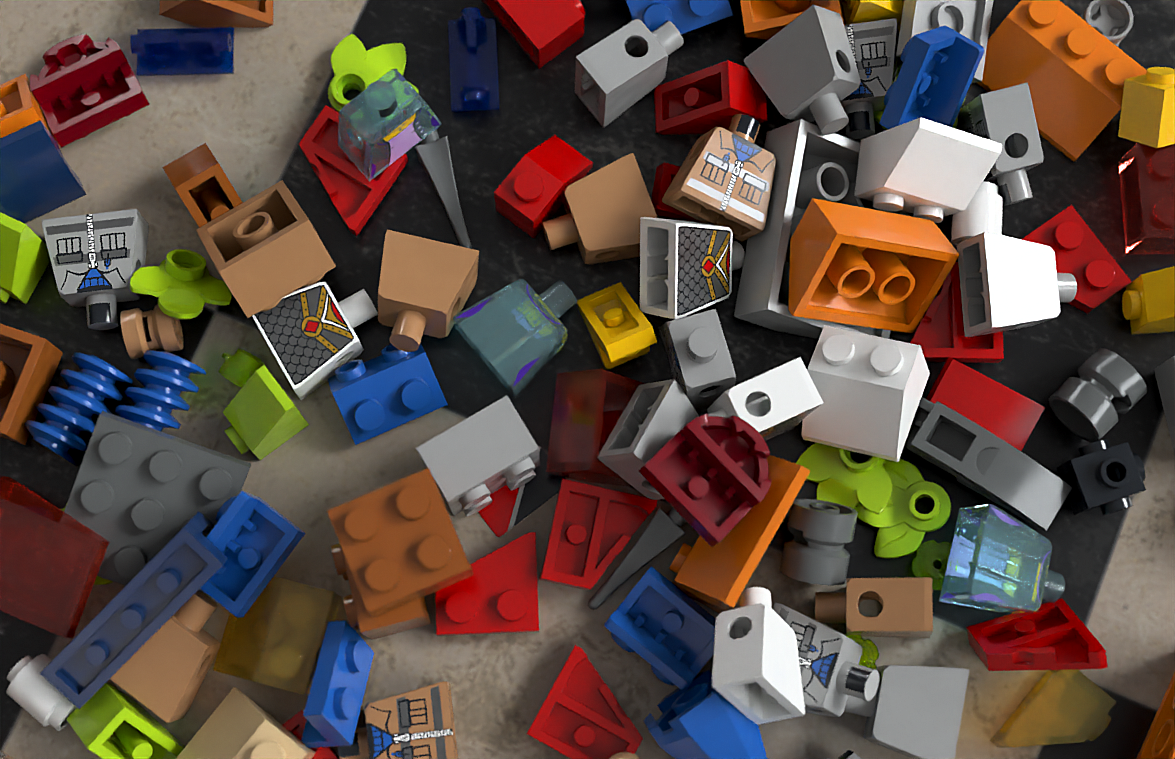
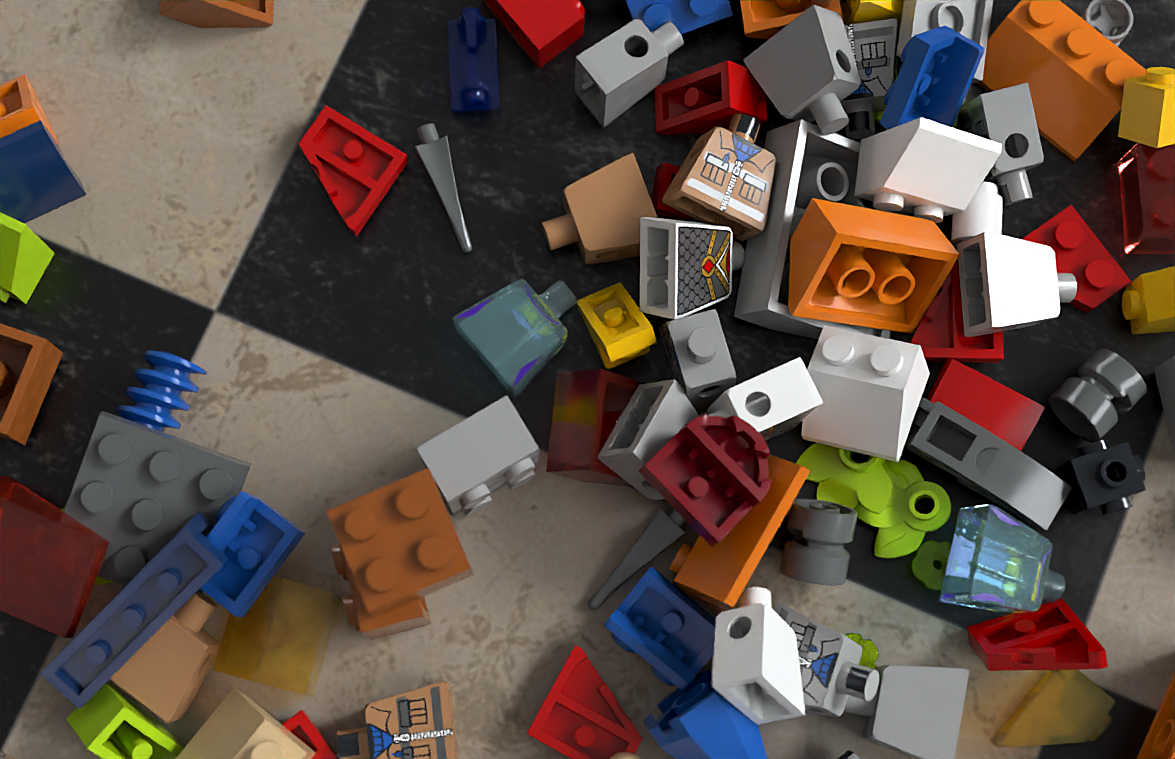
white brick [7,654,76,731] -> none
blue piece [25,352,133,466] -> none
dark red slope [30,34,150,147] -> none
light grey torso [42,209,149,330] -> none
medium nougat wheel [120,304,184,359] -> none
lime plate [129,249,232,320] -> none
clear blue hinge [130,27,234,76] -> none
dark orange slope [163,143,243,228] -> none
medium nougat brick [196,180,336,318] -> none
clear neon green plate [218,348,264,388] -> none
lime slope [223,365,309,460] -> none
torso [252,282,378,400] -> none
blue bracket [302,620,374,748] -> none
lime plate [328,34,419,117] -> none
blue bracket [328,343,448,445] -> none
clear light blue torso [338,68,441,181] -> none
medium nougat torso [378,229,479,352] -> none
red wing [435,532,539,636] -> none
sticker [478,446,566,537] -> none
red slope [494,135,593,238] -> none
red wing [539,479,657,591] -> none
medium nougat torso [815,578,933,638] -> none

